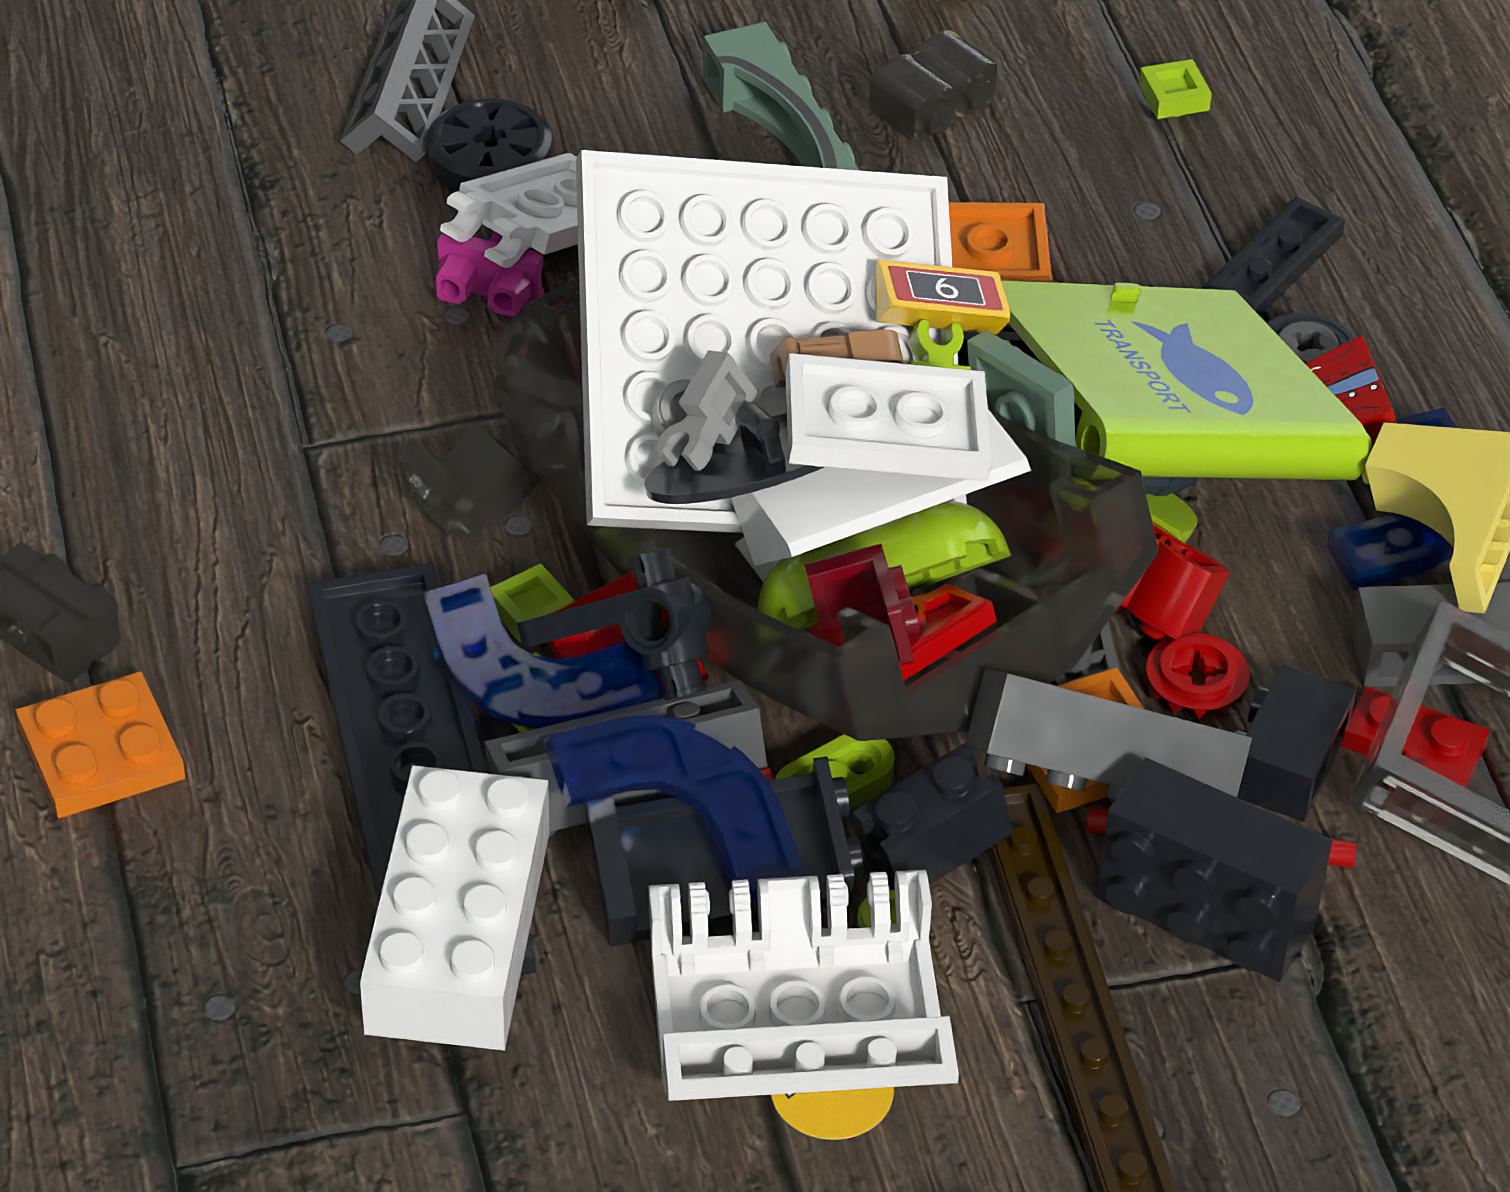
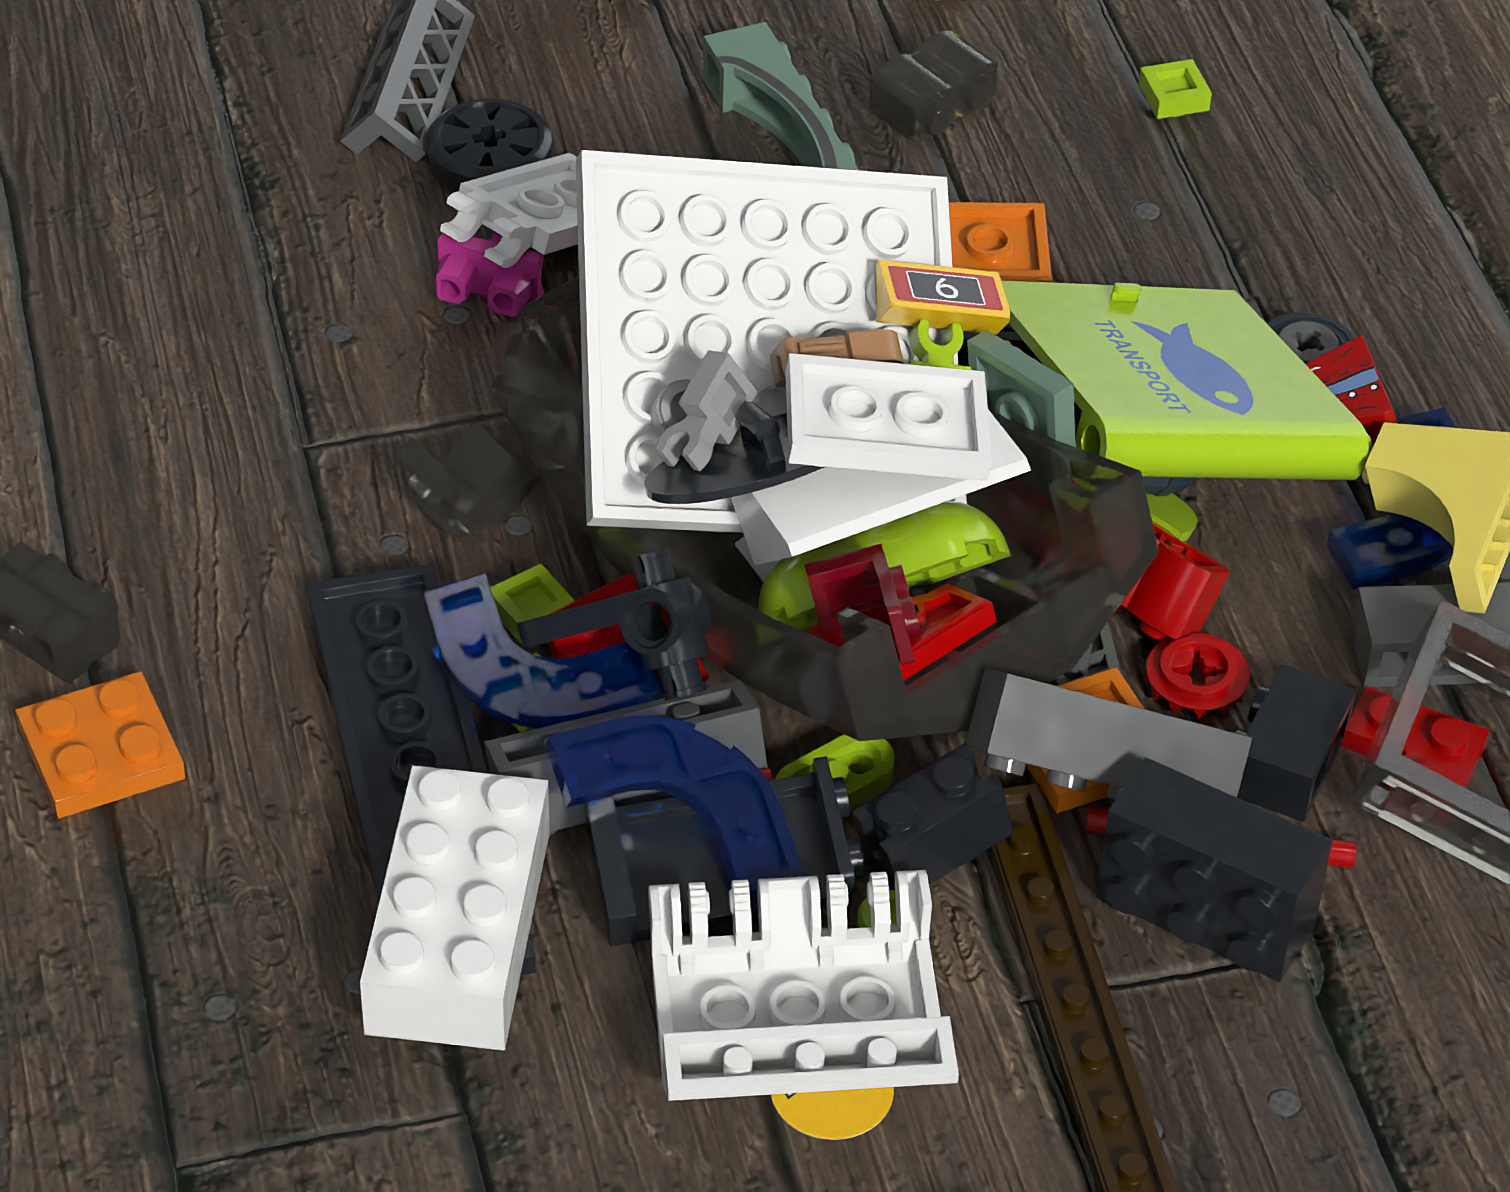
black tile [1203,196,1345,316] -> none

